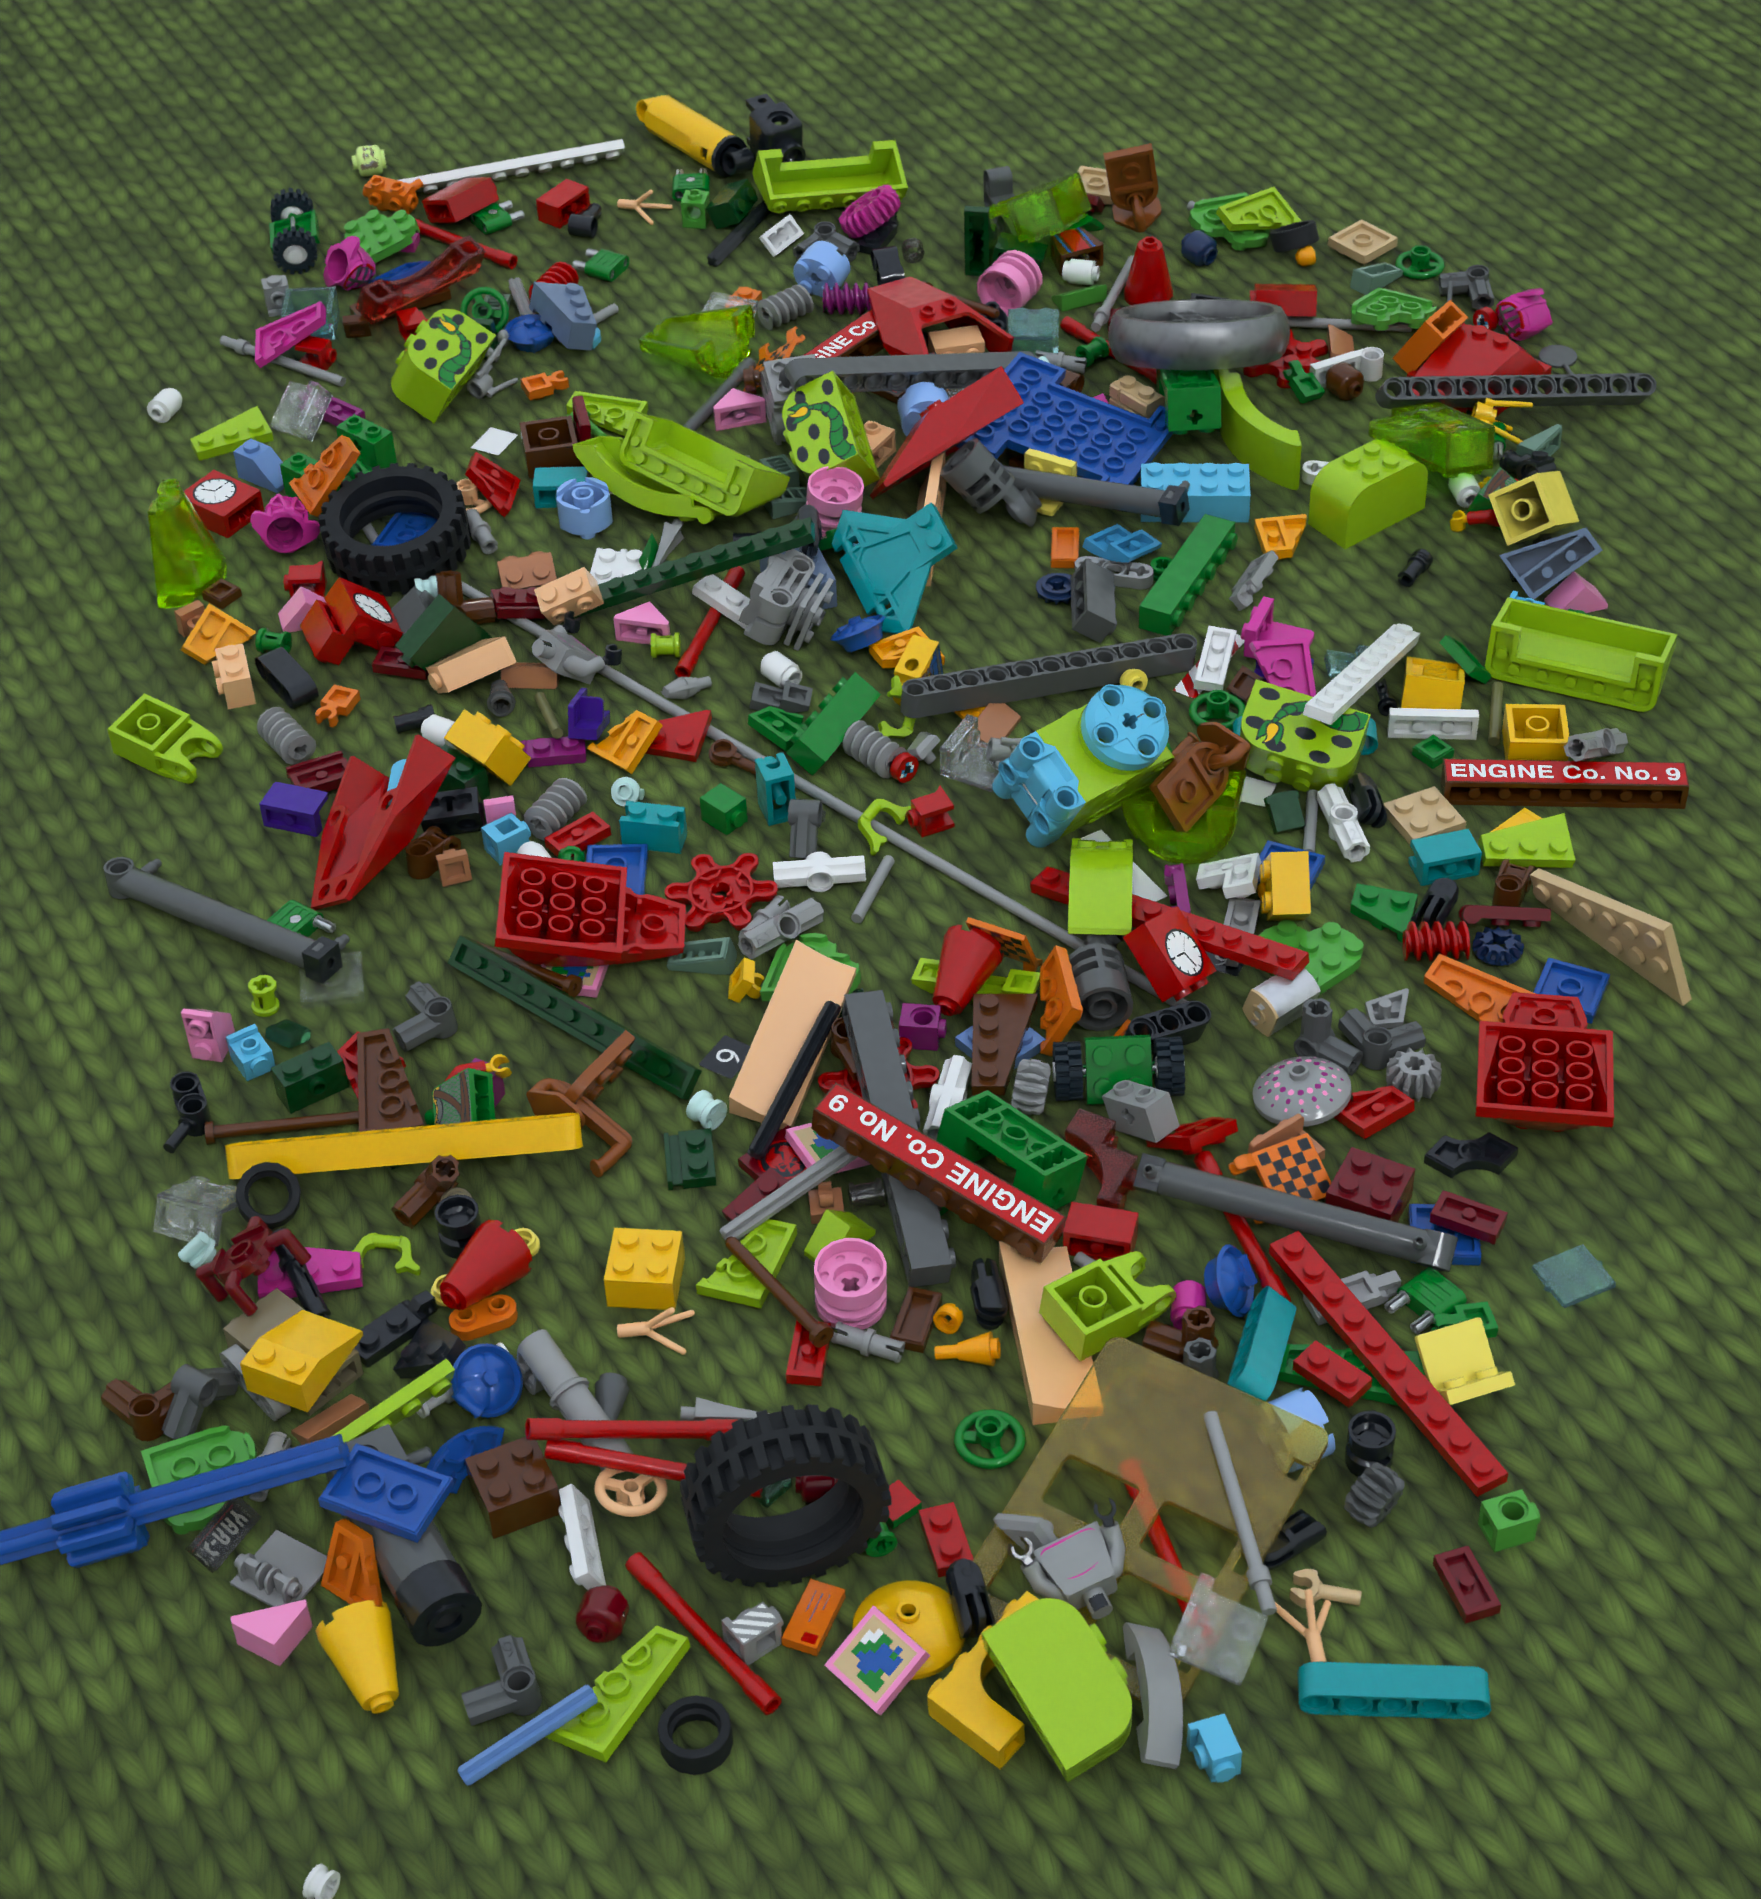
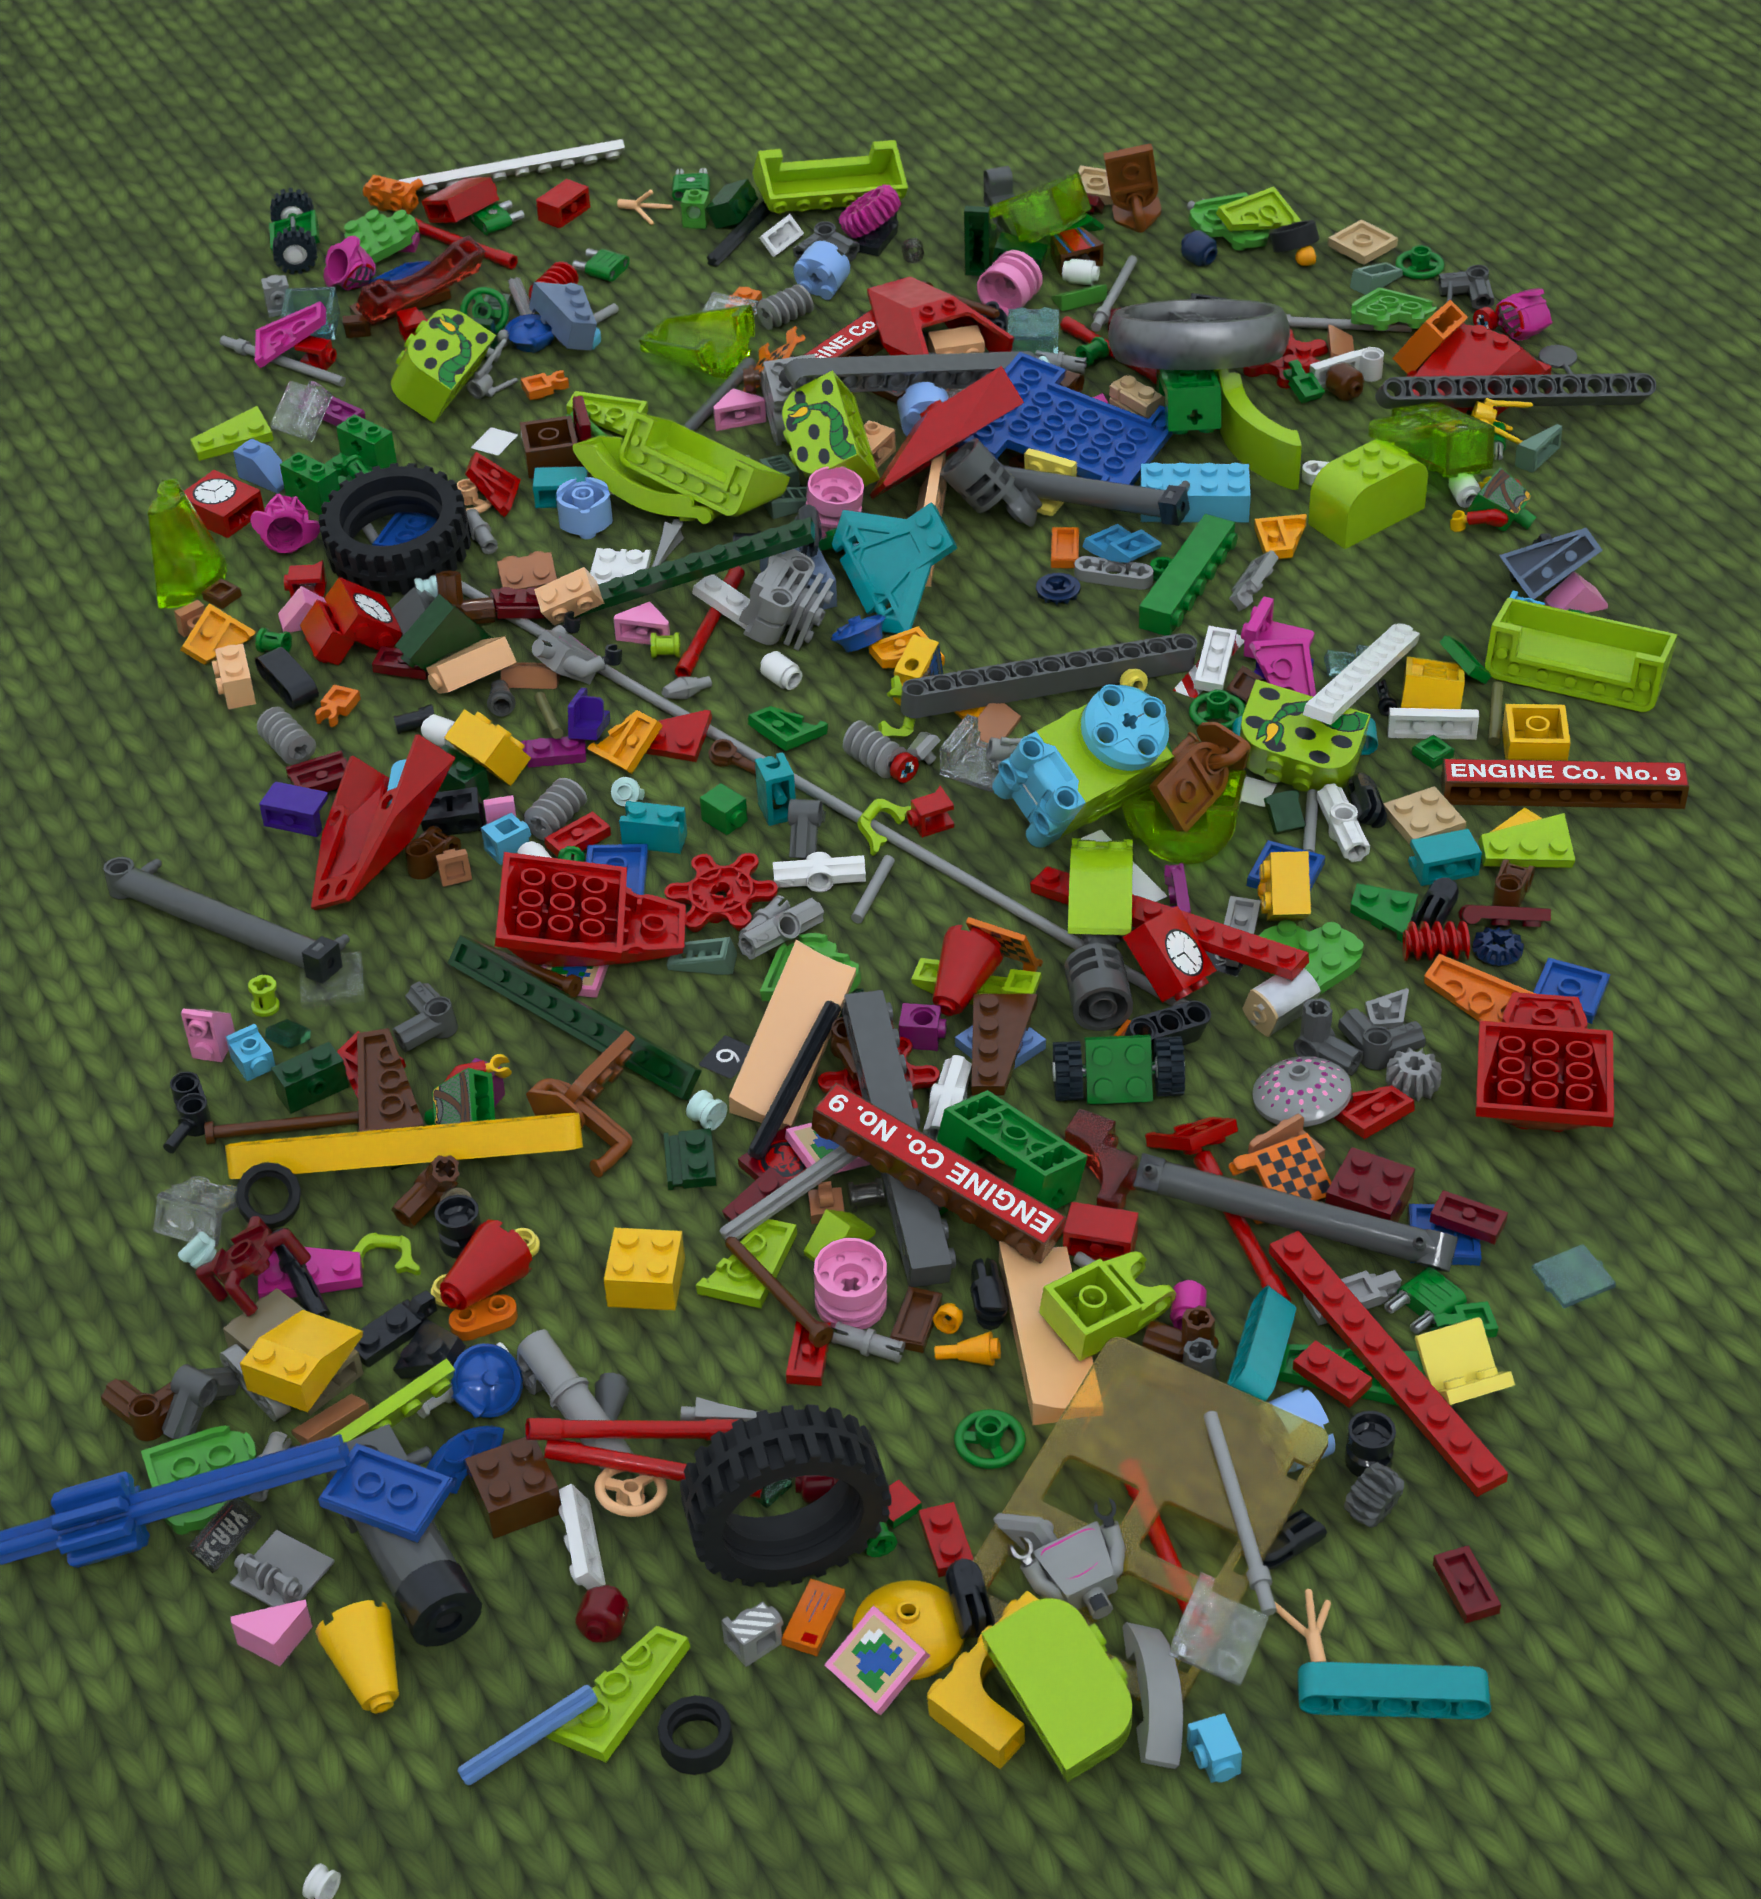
lime brick [107,693,223,784] -> none
white brick [147,388,182,423] -> none
green piece [267,899,336,937] -> none
orange wing [289,435,361,517] -> none
orange wing [321,1518,383,1607] -> none
yellowish green head [352,145,387,177] -> none
dark grey piece [461,1635,542,1726] -> none
black pin [568,203,602,238] -> none
light nougat plant [617,1307,695,1355] -> none
red piece [625,1552,782,1715] -> none
yellow piece [636,95,755,177] -> none
green sticker [639,533,659,569] -> none
yellow tile [728,957,765,1003] -> none
black piece [746,93,806,163] -> none
dark grey slope [749,681,813,713] -> none
green brick [786,672,881,776] -> none
magenta piece [823,282,872,315] -> none
black beam [871,246,905,285] -> none
light grey gear [1011,1059,1051,1115] -> none
orange wing [1040,945,1083,1057] -> none
dark grey brick [1070,559,1117,643] -> none
light grey brick [1102,1080,1180,1143] -> none
red cone [1124,236,1173,305] -> none
white plate [1196,853,1262,899] -> none
blue piece [1204,1244,1258,1317] -> none
red brick [1249,284,1317,316] -> none
tan bar [1290,1569,1362,1608] -> none
black pin [1398,548,1433,587] -> none
black tile [1424,1132,1518,1178] -> none
bright green brick [1478,1489,1540,1552] -> none
light yellow slope [1488,471,1579,546] -> none
black connector [1500,450,1556,481] -> none
tan wing [1530,868,1692,1006] -> none
light grey piece [1564,728,1628,762] -> none

